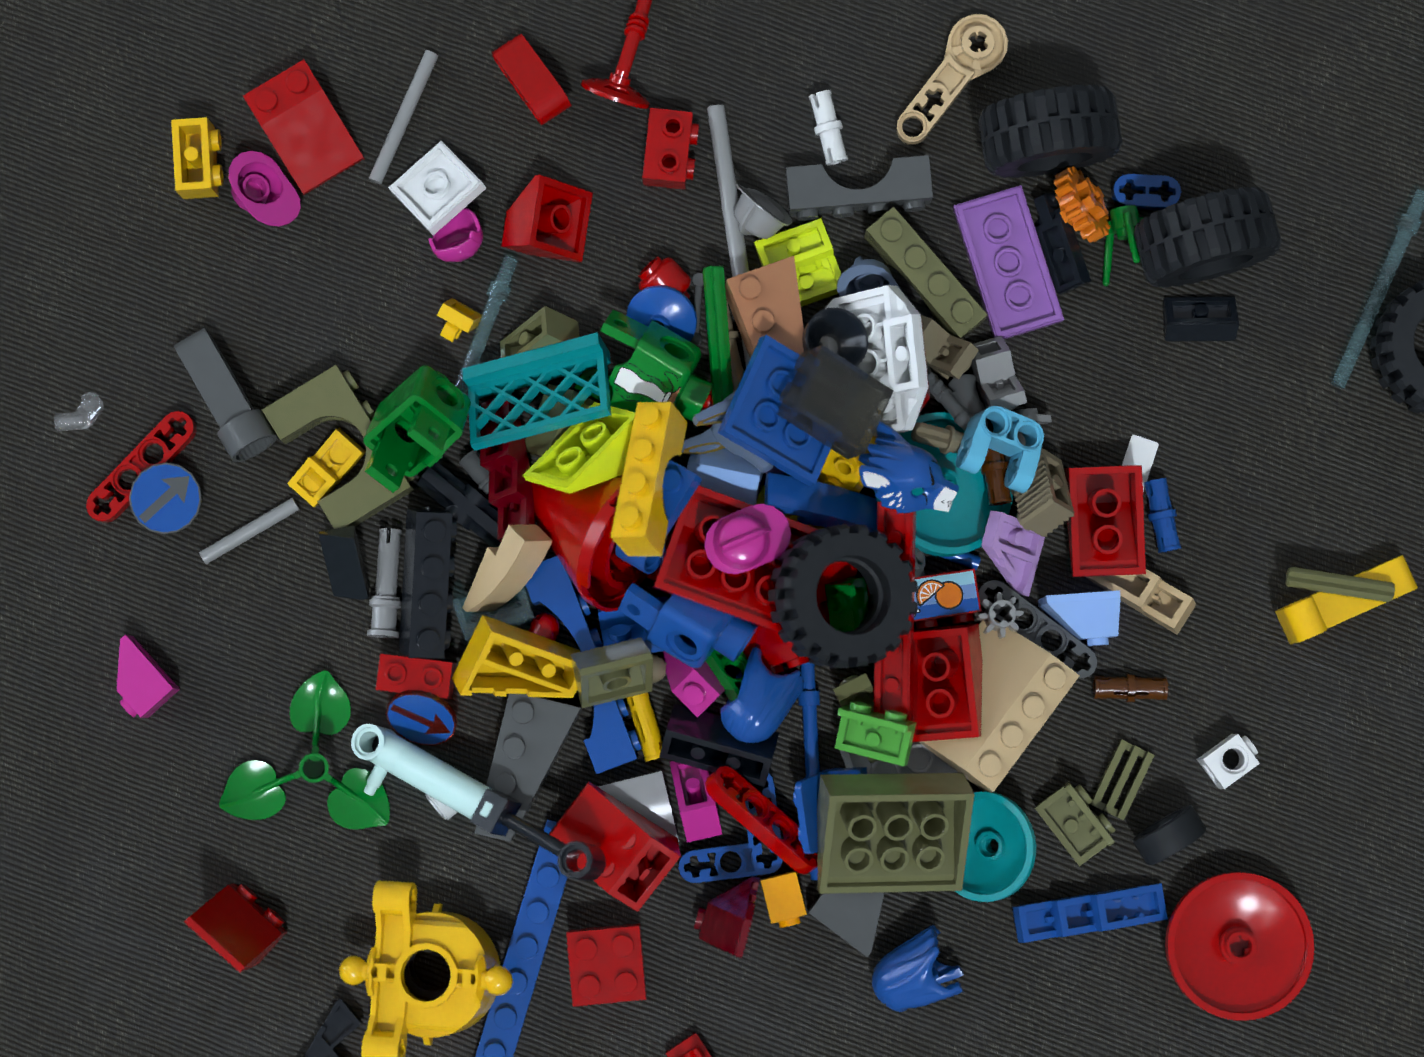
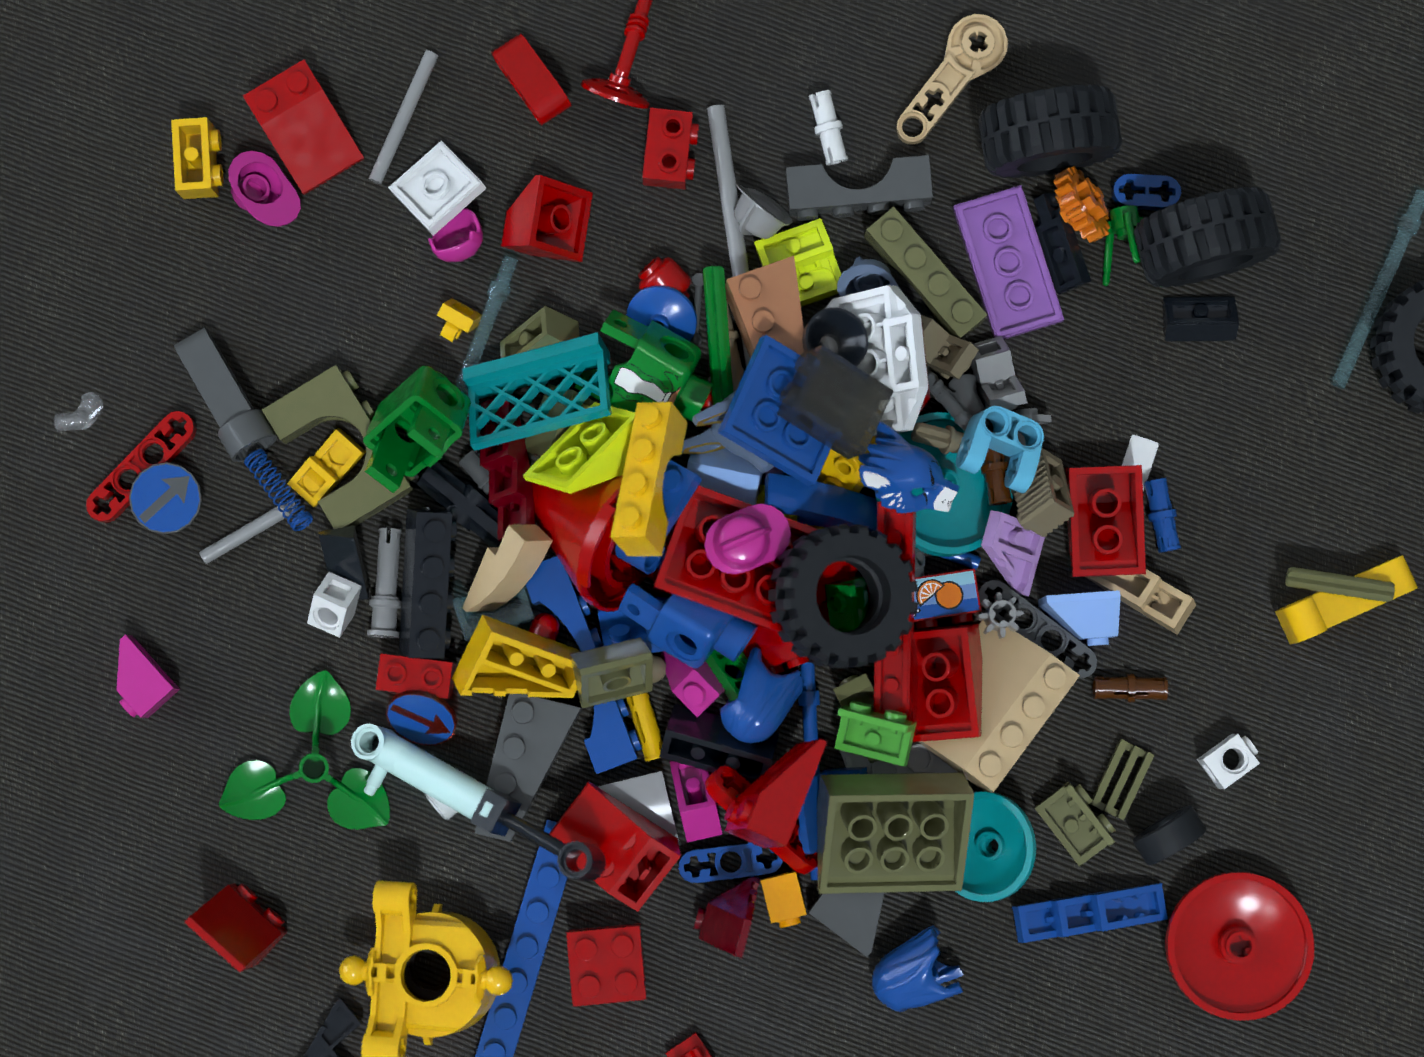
none -> blue piece [244,449,313,531]
none -> white brick [307,572,361,638]
none -> red slope [724,739,827,848]

